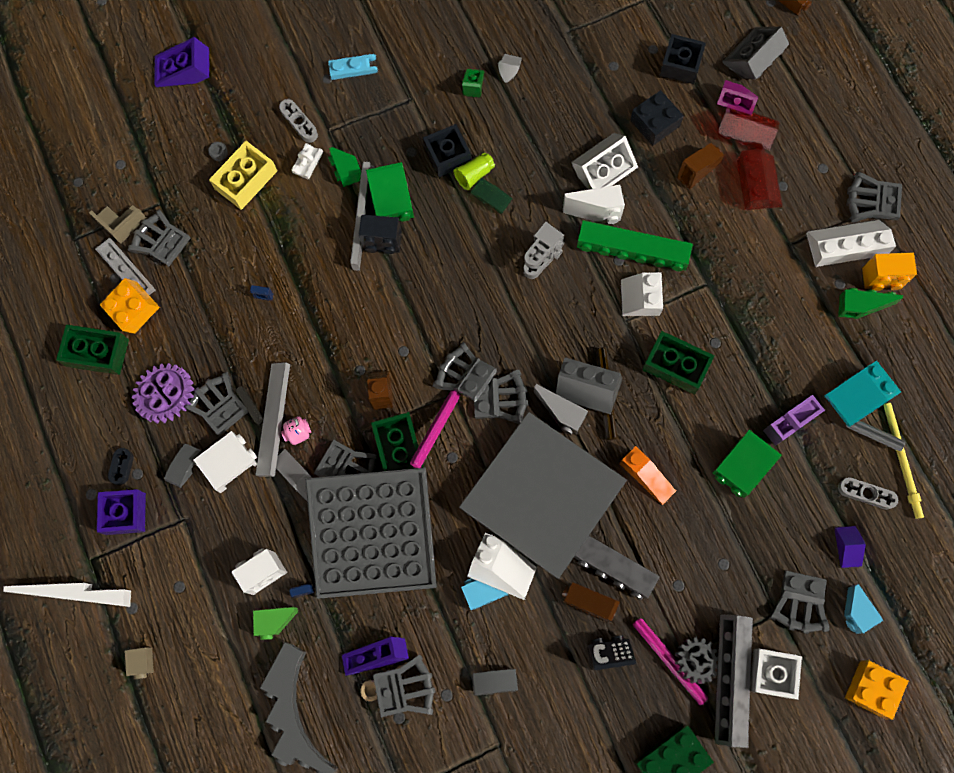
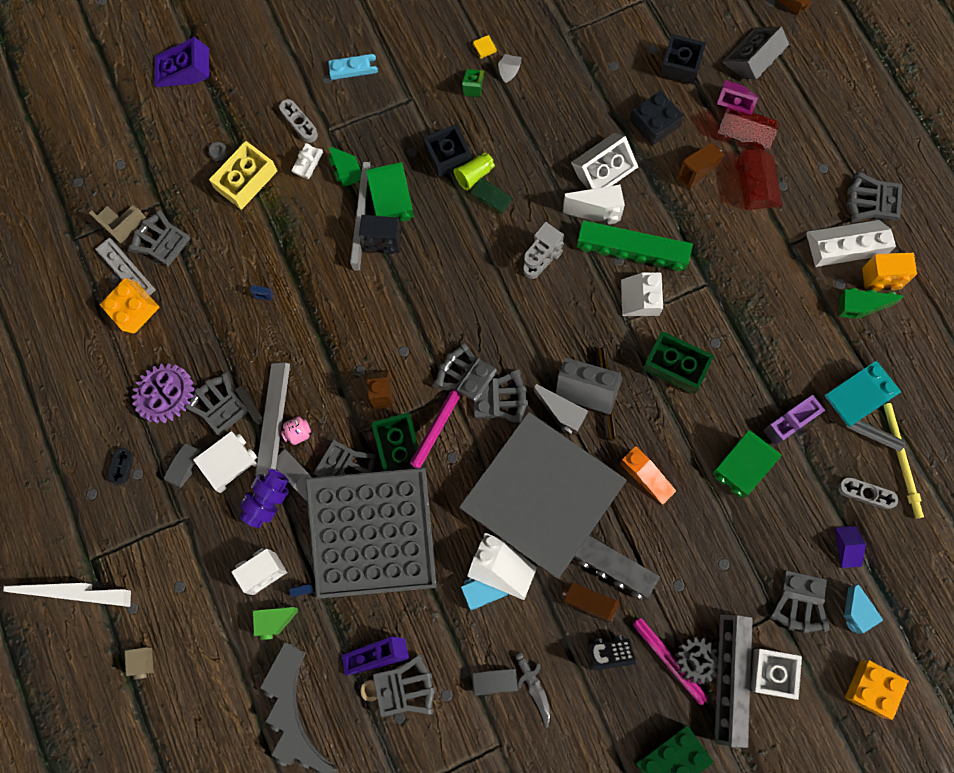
dark green brick [56,324,129,375] -> none
dark purple brick [97,489,146,535] -> none
none -> dark purple piece [240,468,289,528]
none -> yellow tile [473,35,496,59]
none -> dark grey piece [516,652,550,728]

